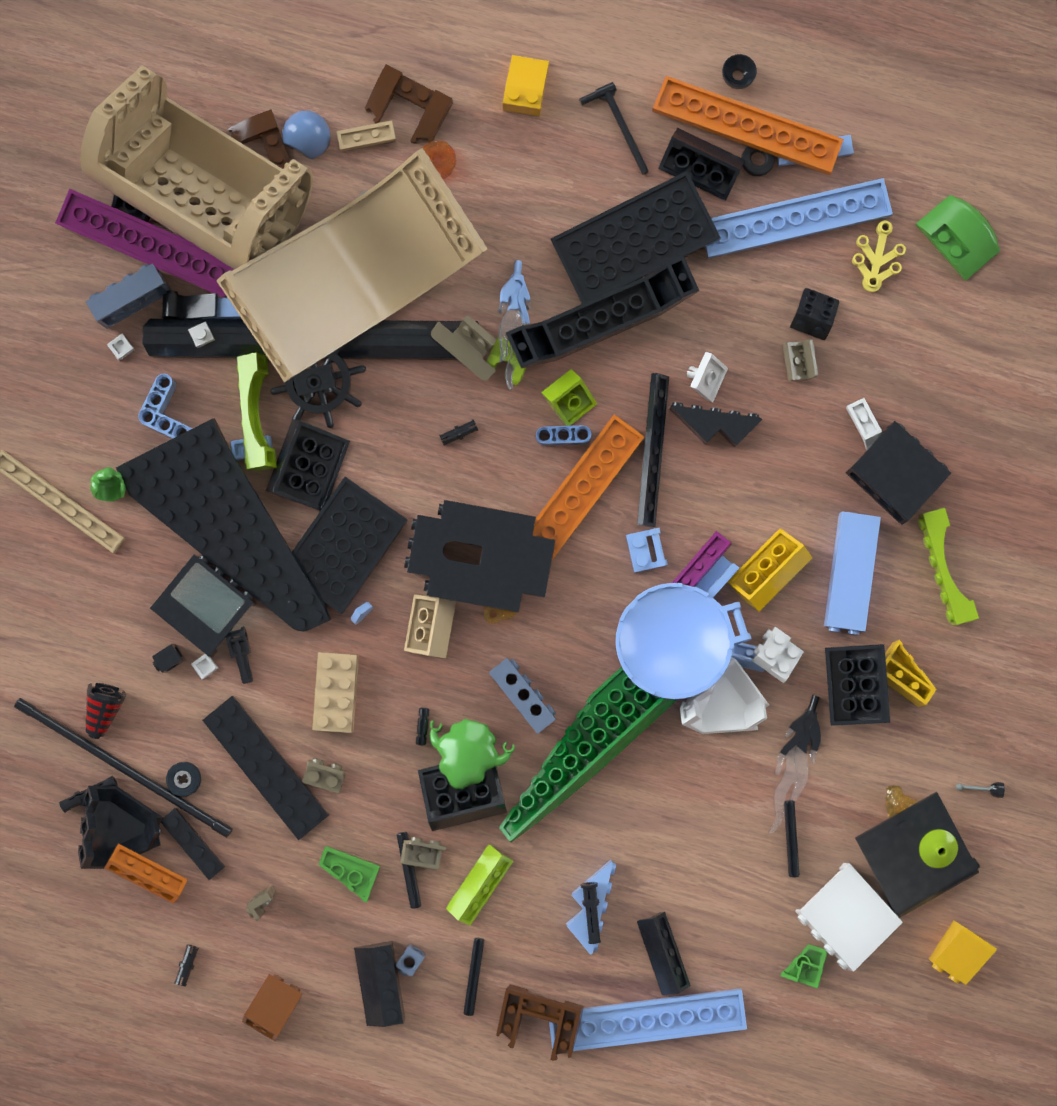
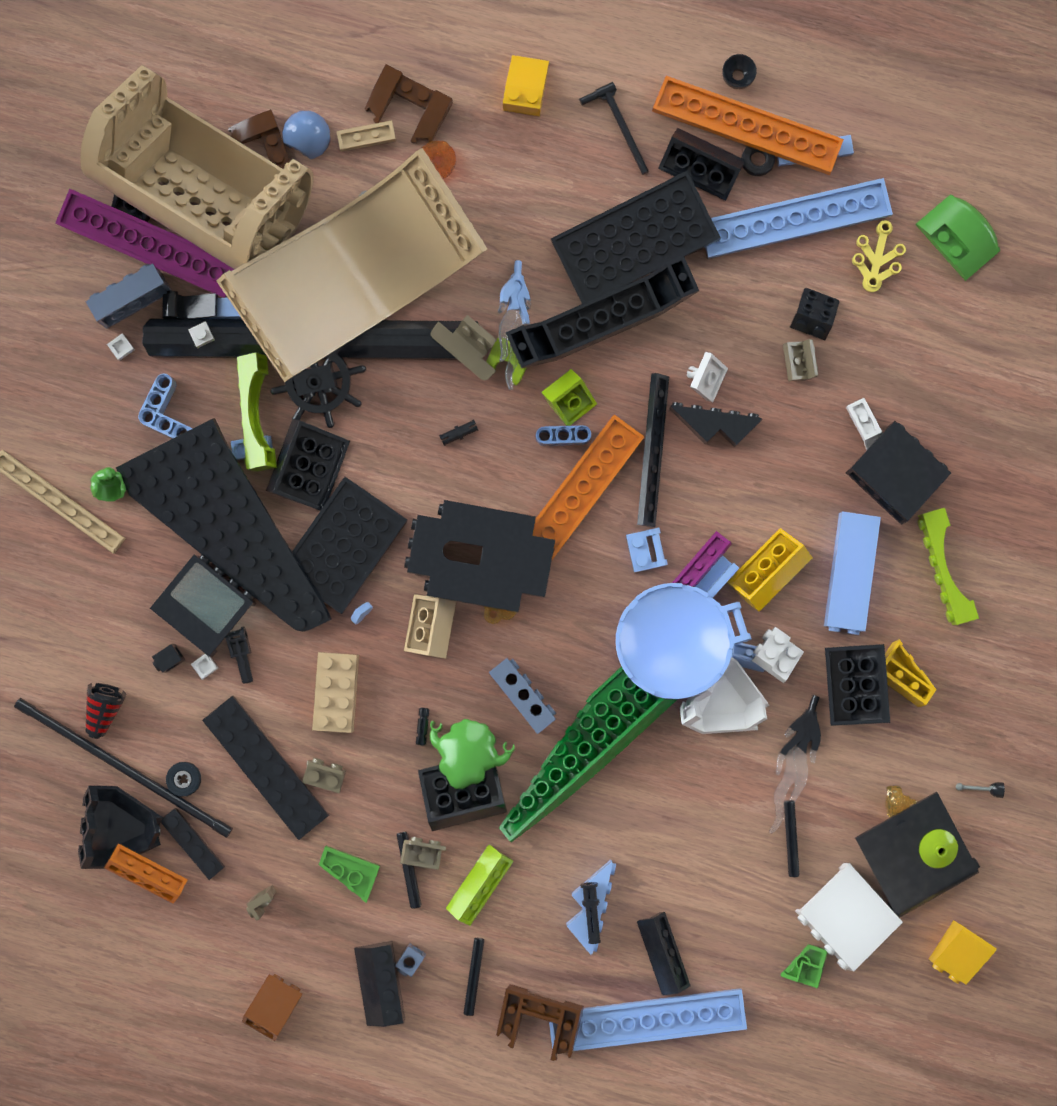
black pin [59,776,118,813] -> none
black pin [174,944,199,987] -> none

